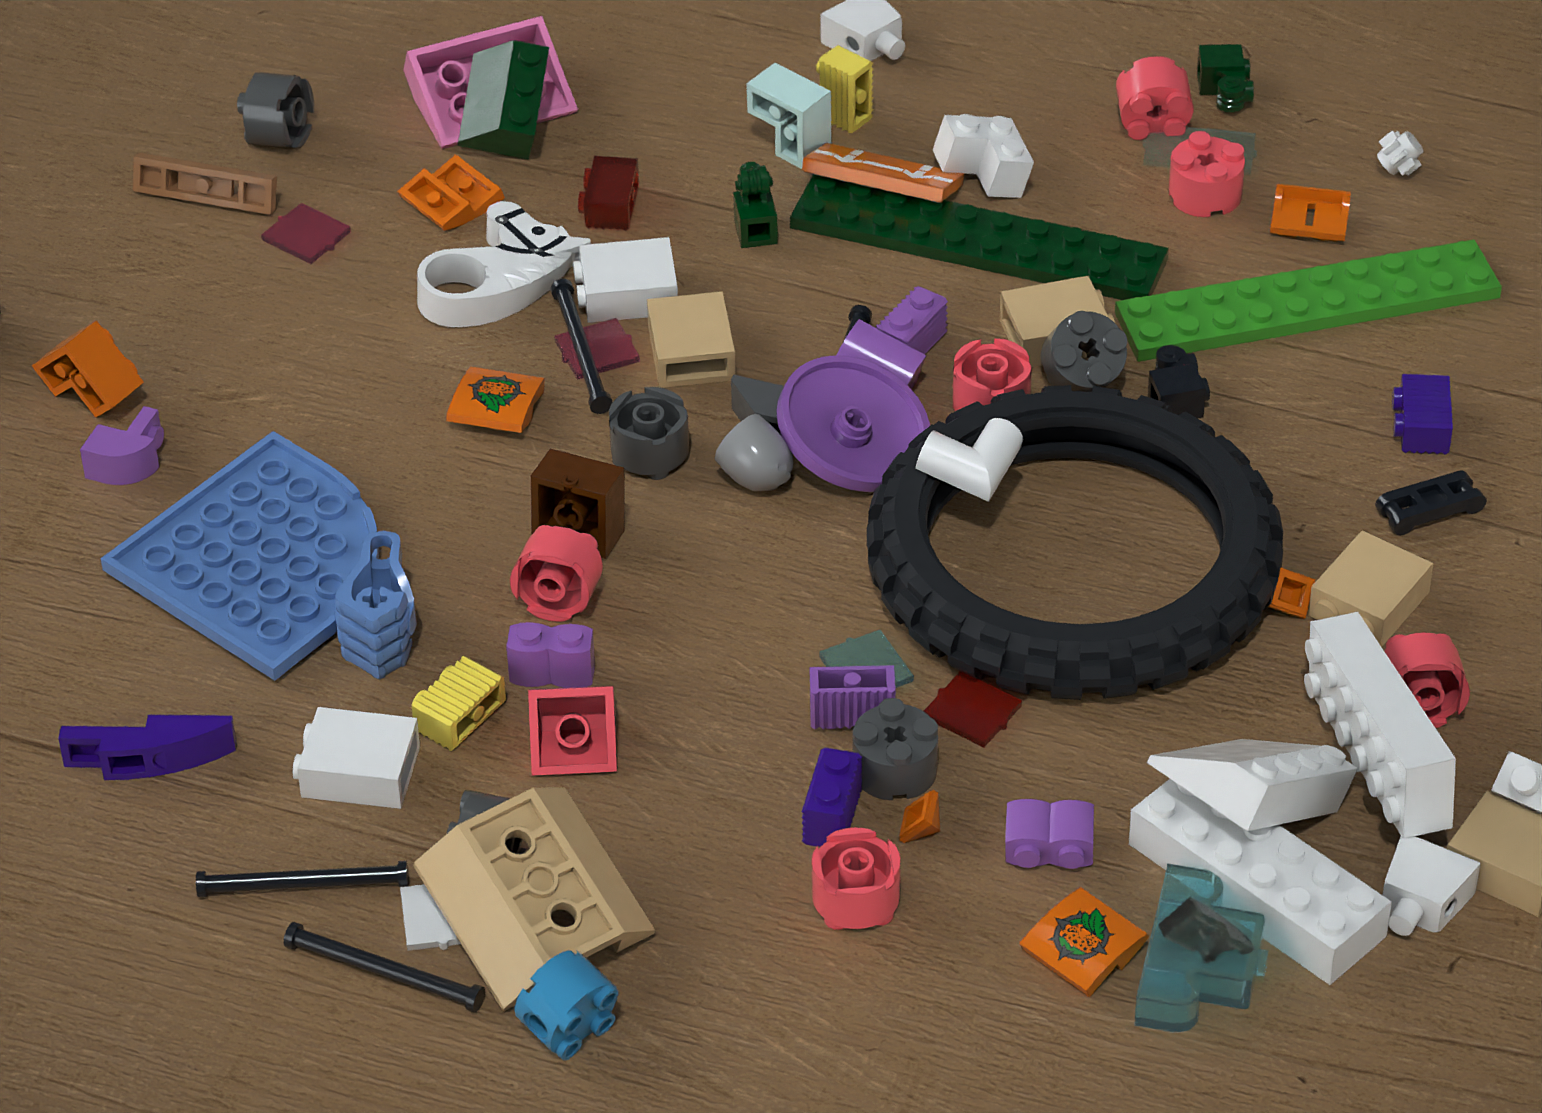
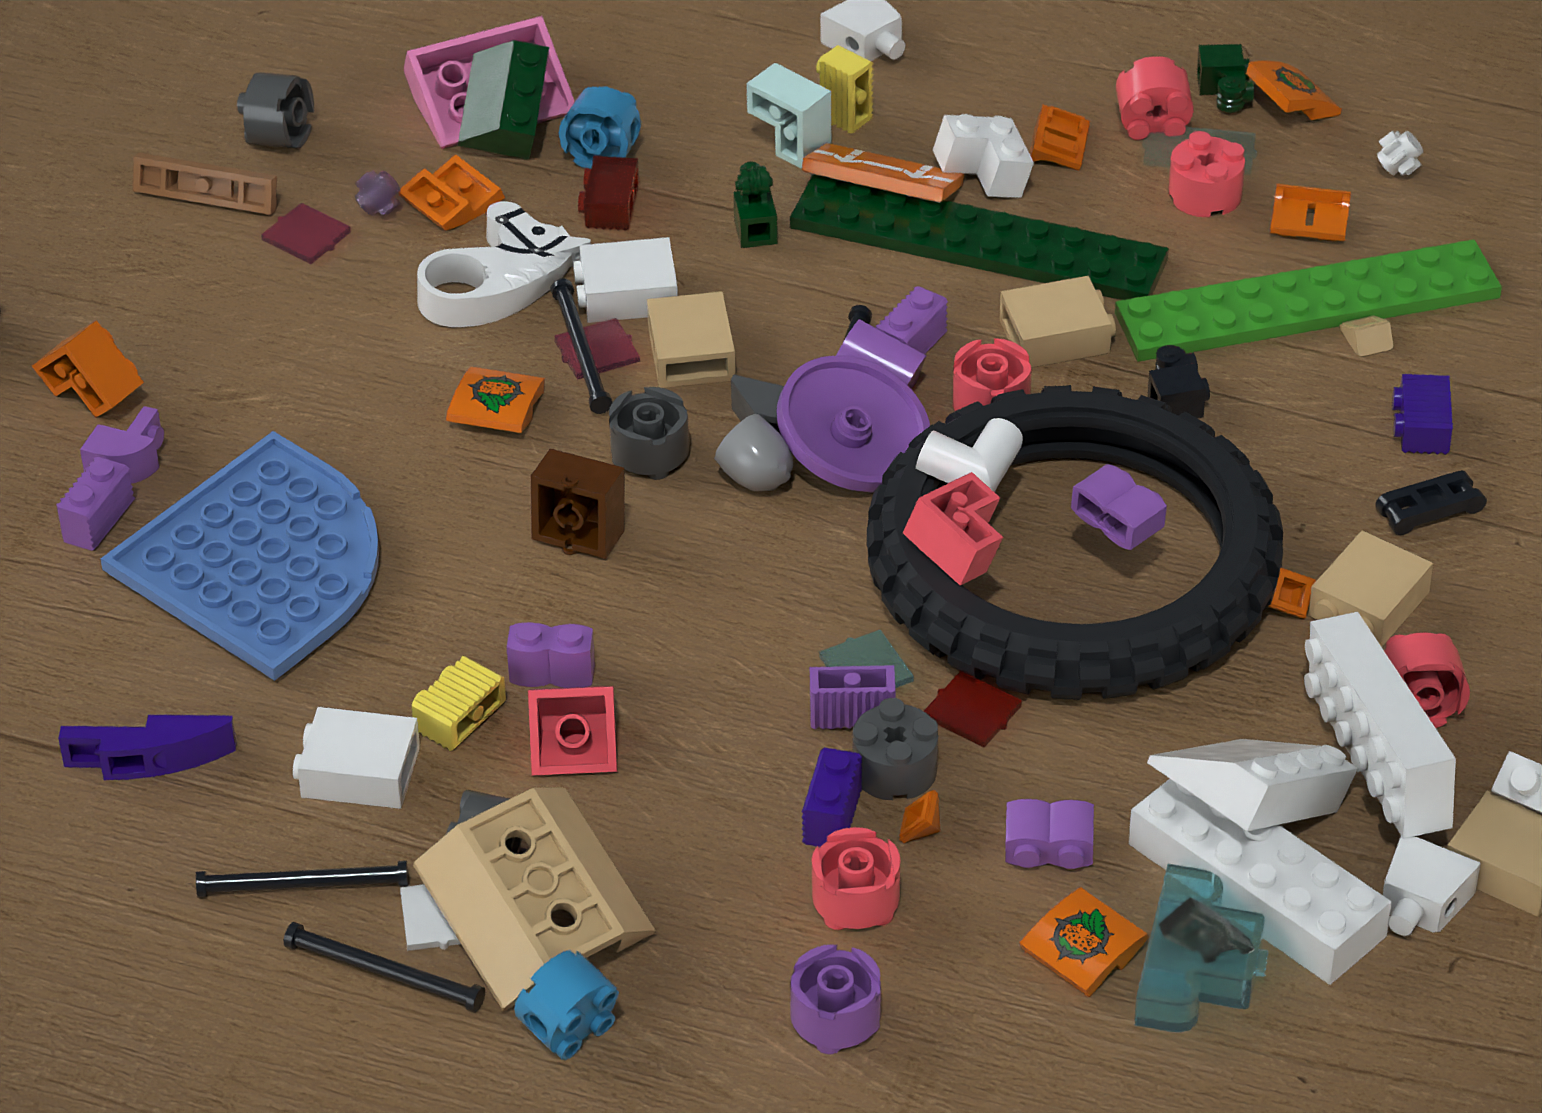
medium blue piece [335,531,417,680] -> none
coral brick [510,525,603,622] -> none
dark grey brick [1040,311,1128,392] -> none
none -> medium lavender brick [56,457,135,551]
none -> clear purple gear [355,170,401,216]
none -> dark azure brick [559,87,641,171]
none -> medium lavender brick [790,945,881,1054]
none -> coral brick [903,472,1003,586]
none -> orange piece [1029,104,1090,171]
none -> medium lavender brick [1071,464,1167,550]
none -> orange slope [1246,61,1342,120]
none -> tan slope [1340,315,1393,357]

